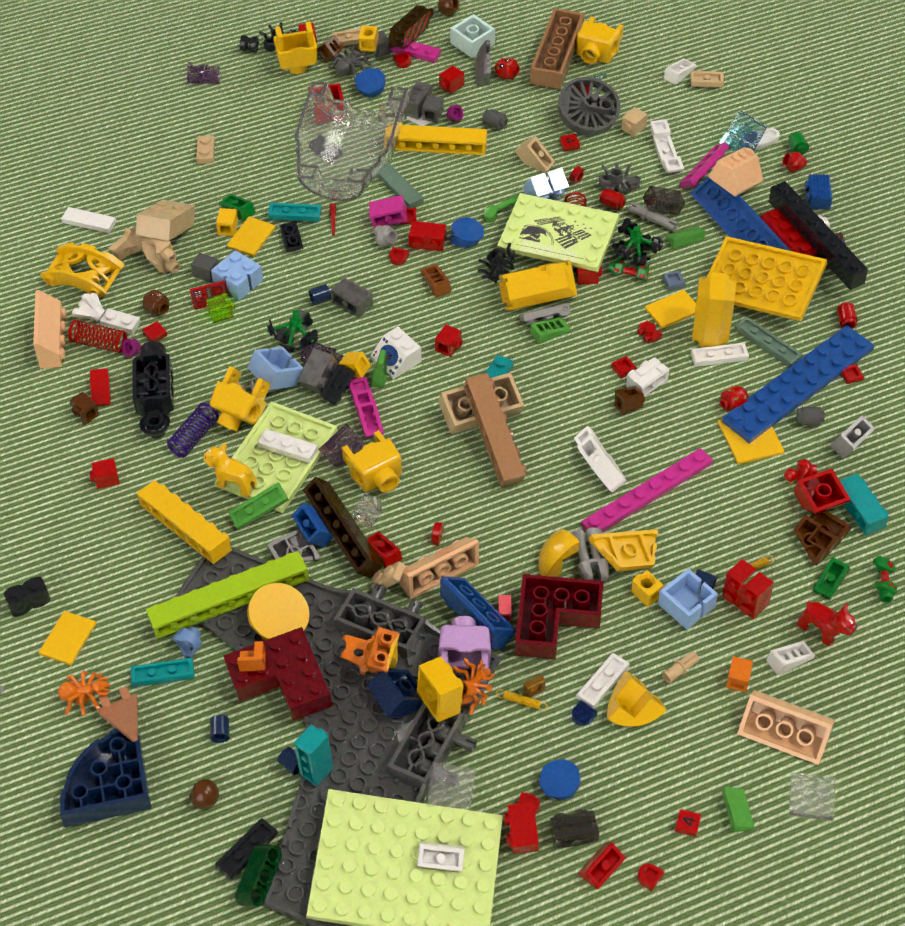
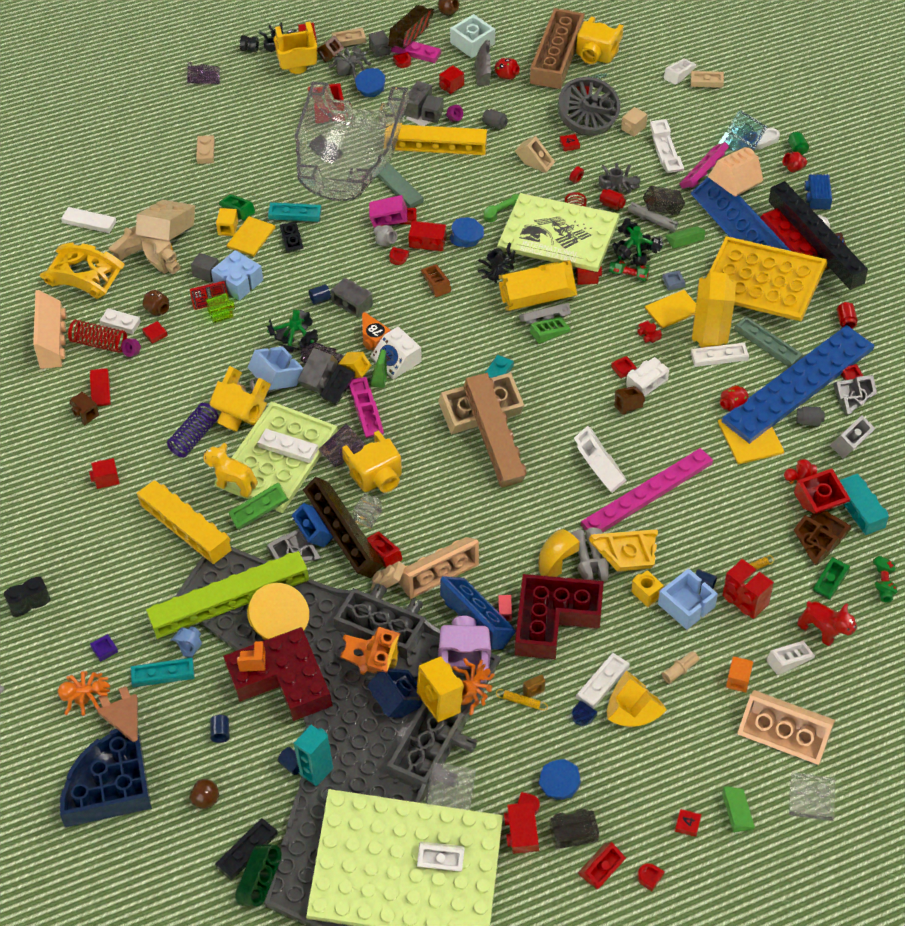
yellow piece [38,611,97,666] -> none
white rock [72,293,106,322] -> none
black brick [132,341,174,438] -> none
red piece [329,203,336,236] -> none
yellow brick [358,26,379,52] -> none
red tile [431,522,444,546] -> none
red brick [435,325,463,357] -> none
piece [522,168,569,200] -> none
none -> dark purple tile [90,634,118,662]
none -> orange slope [362,312,391,351]
none -> flat silver slope [833,375,877,415]

